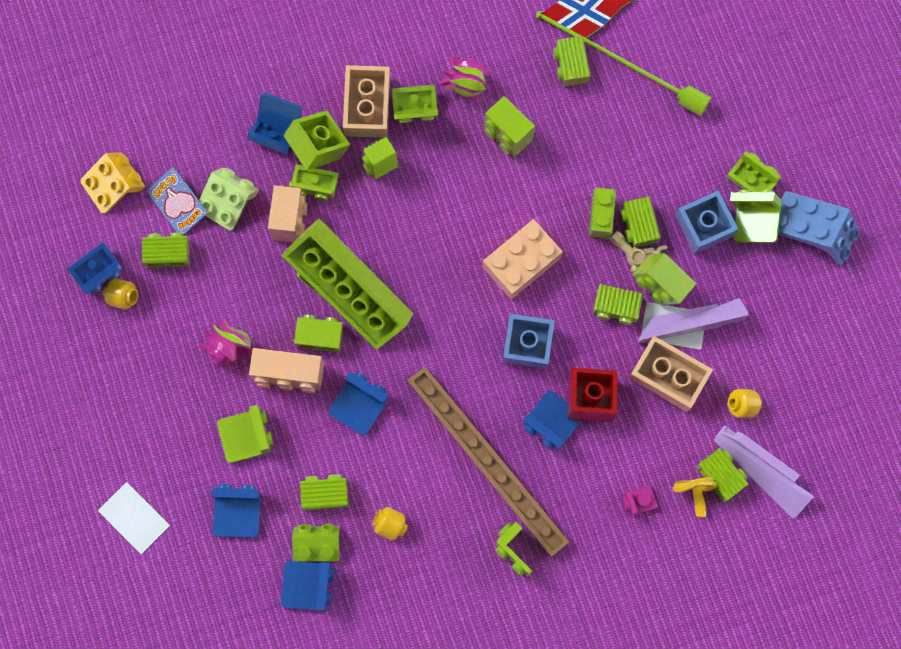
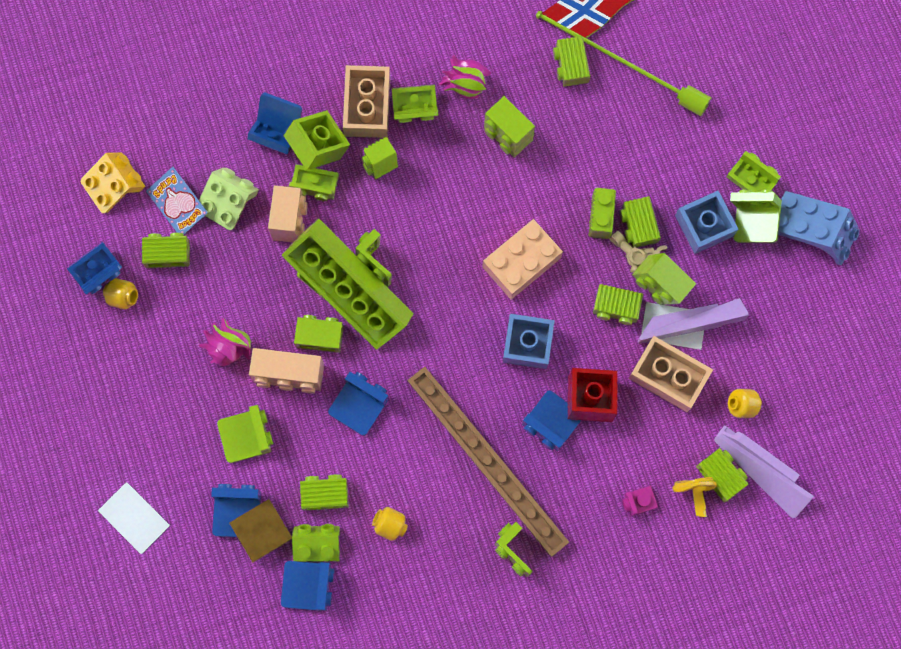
none -> pearl gold tile [229,499,292,563]
none -> lime bracket [355,229,392,287]

